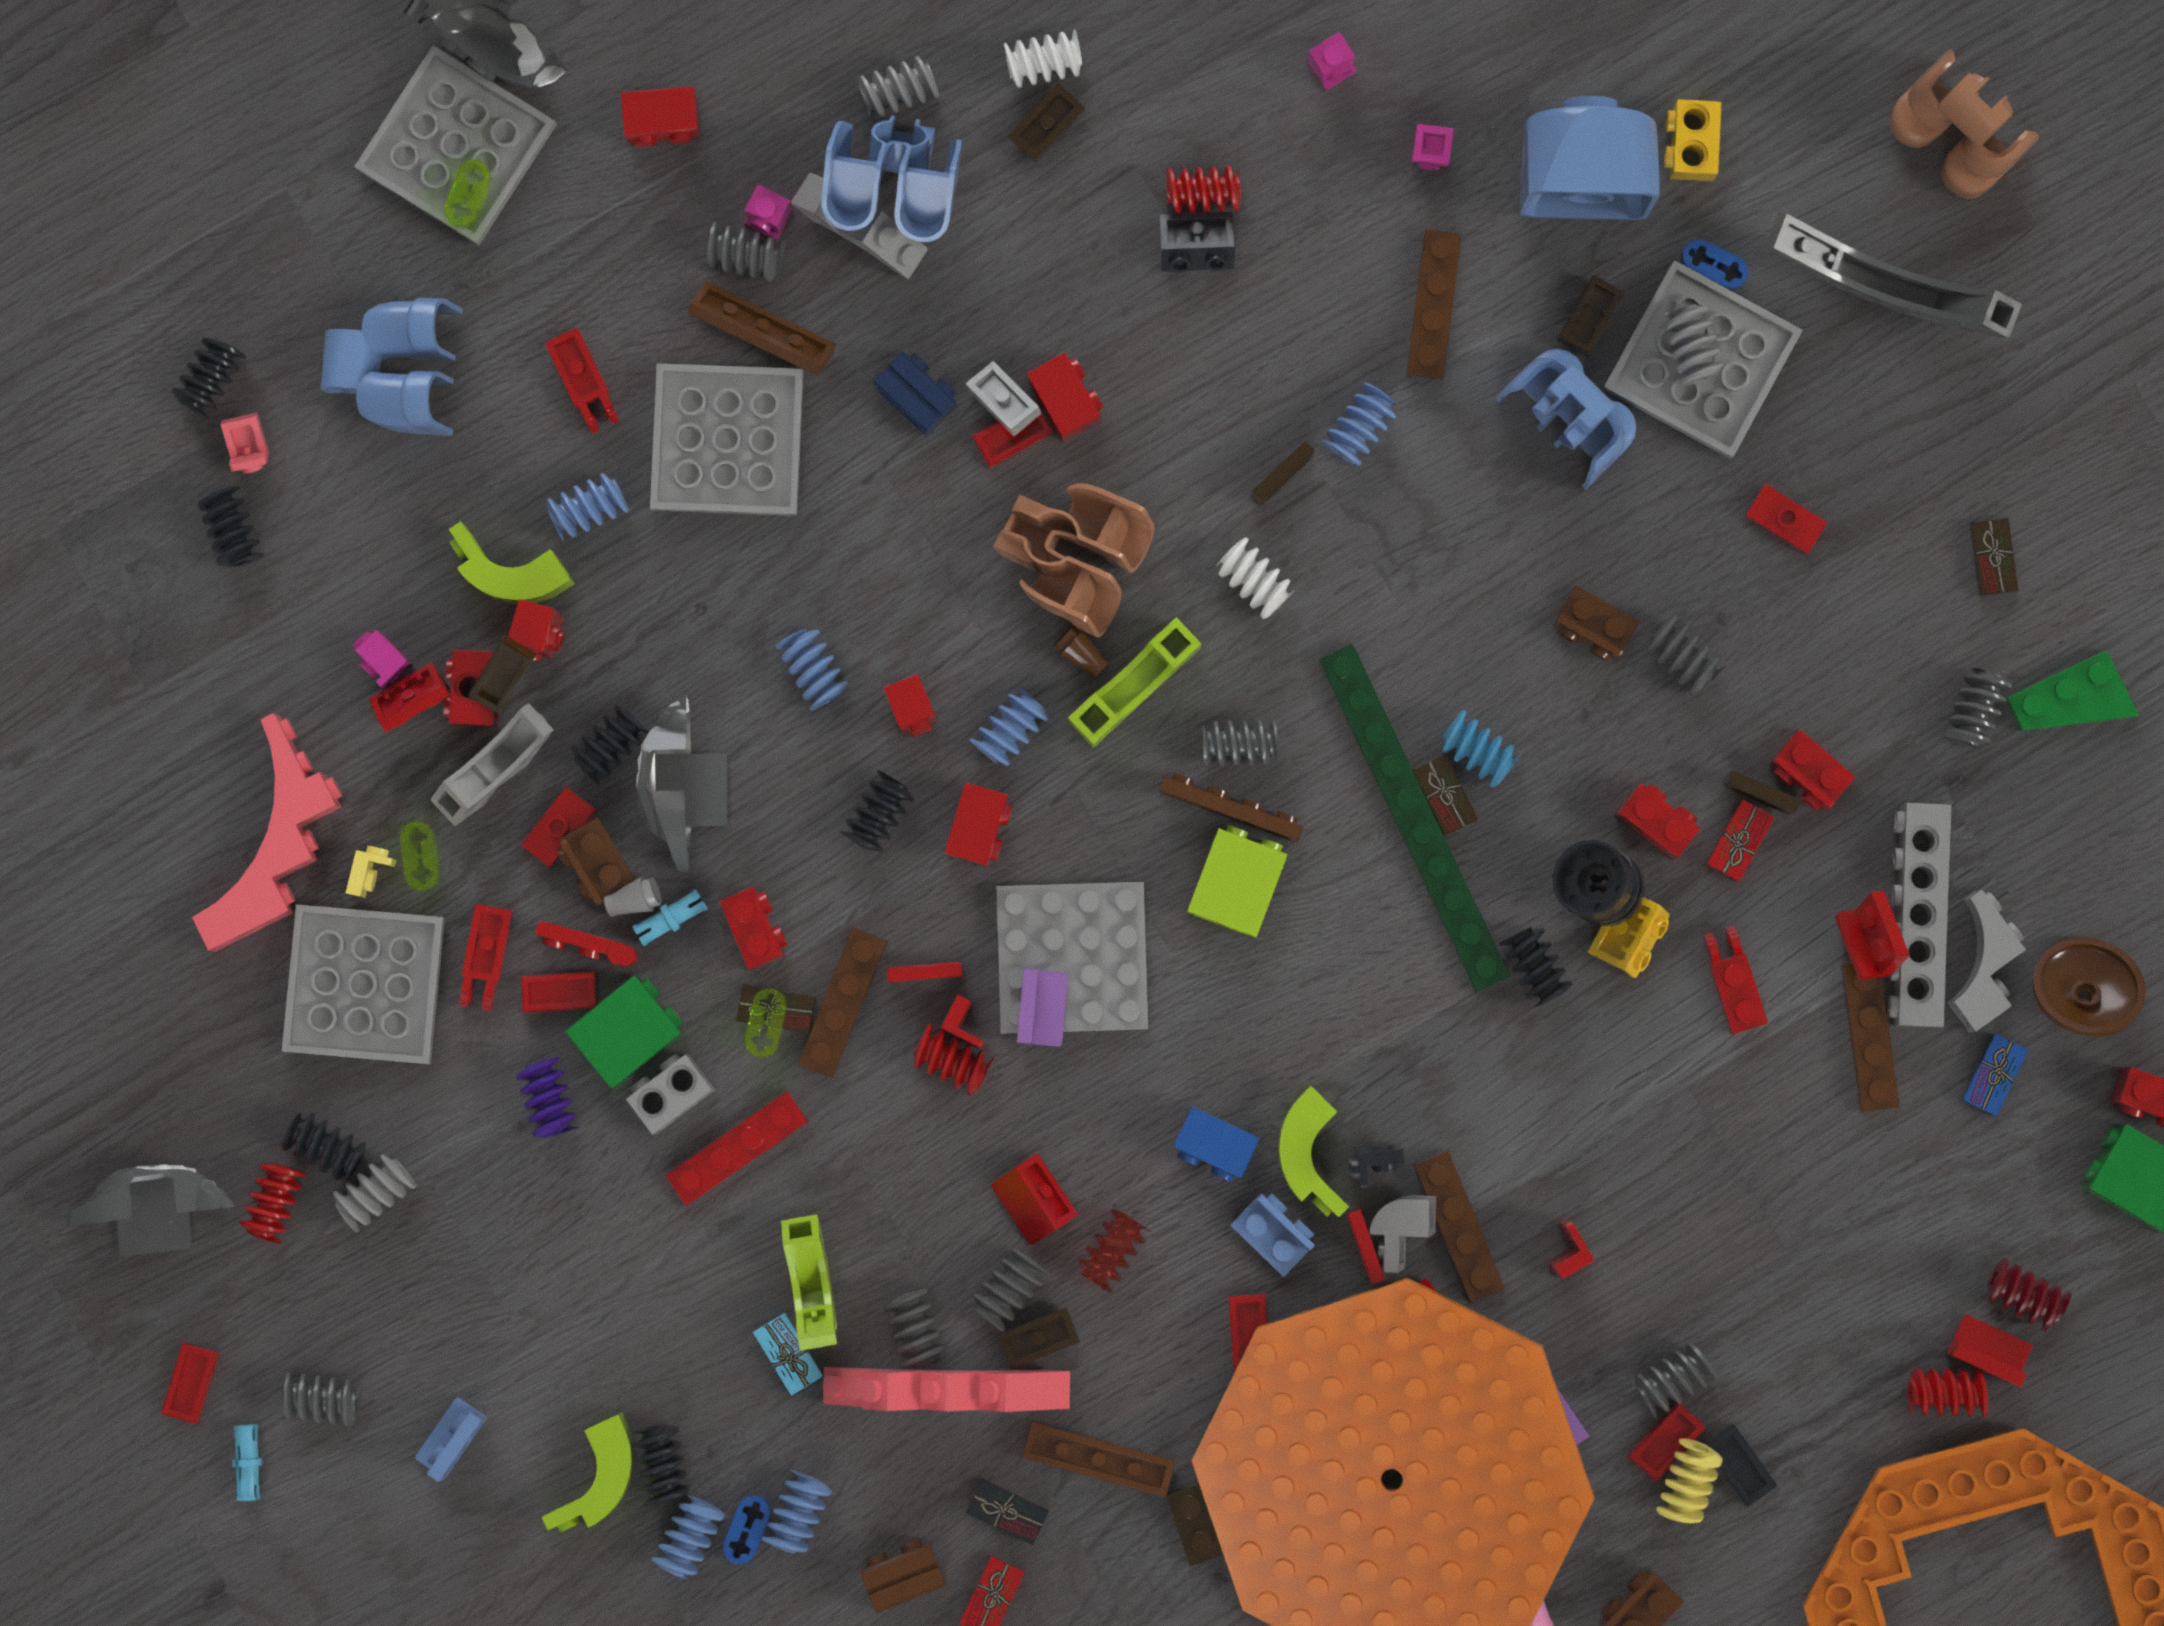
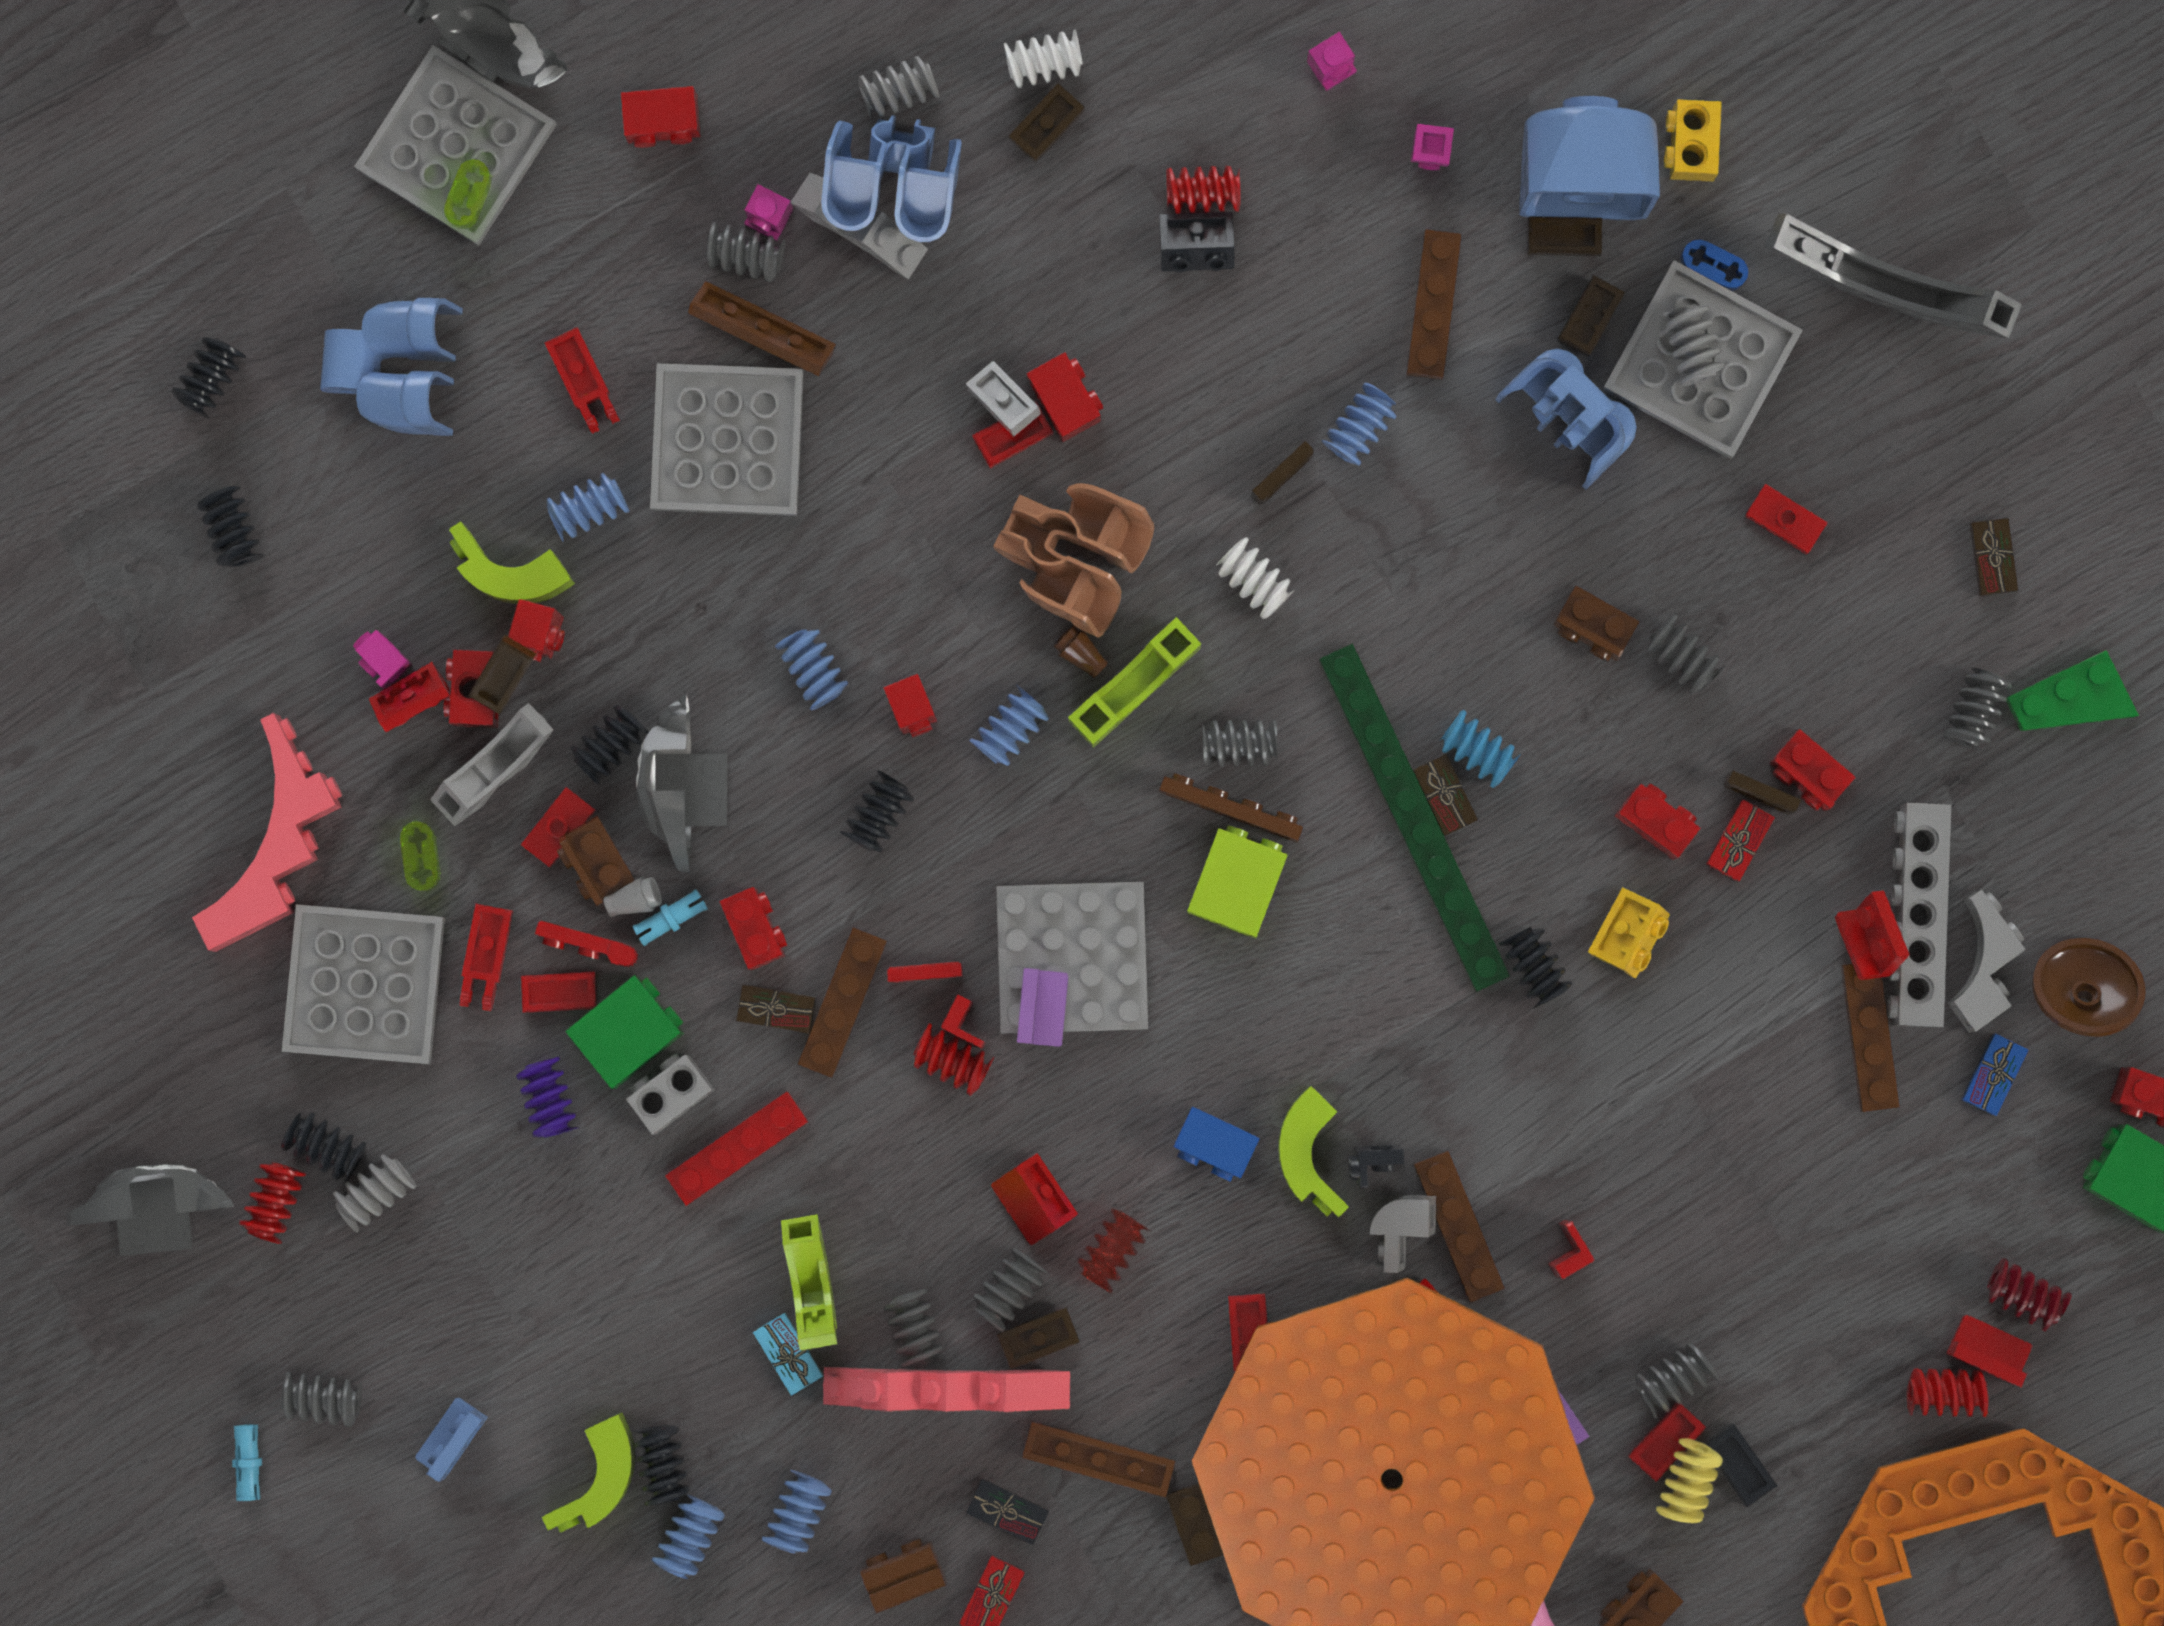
red tile [161,1342,220,1424] -> none
coral bracket [221,412,269,474] -> none
light yellow bracket [346,845,397,898] -> none
blue beam [723,1494,771,1565] -> none
clear neon green beam [745,988,787,1058] -> none
dark blue brick [873,351,957,437] -> none
red brick [944,782,1013,867] -> none
medium blue bracket [1230,1193,1315,1277] -> none
red tile [1347,1208,1386,1284] -> none
black wheel [1552,839,1645,927] -> none
red hinge [1703,926,1768,1035] -> none
nougat piece [1889,48,2039,199] -> none
none -> dark brown tile [1528,217,1602,256]

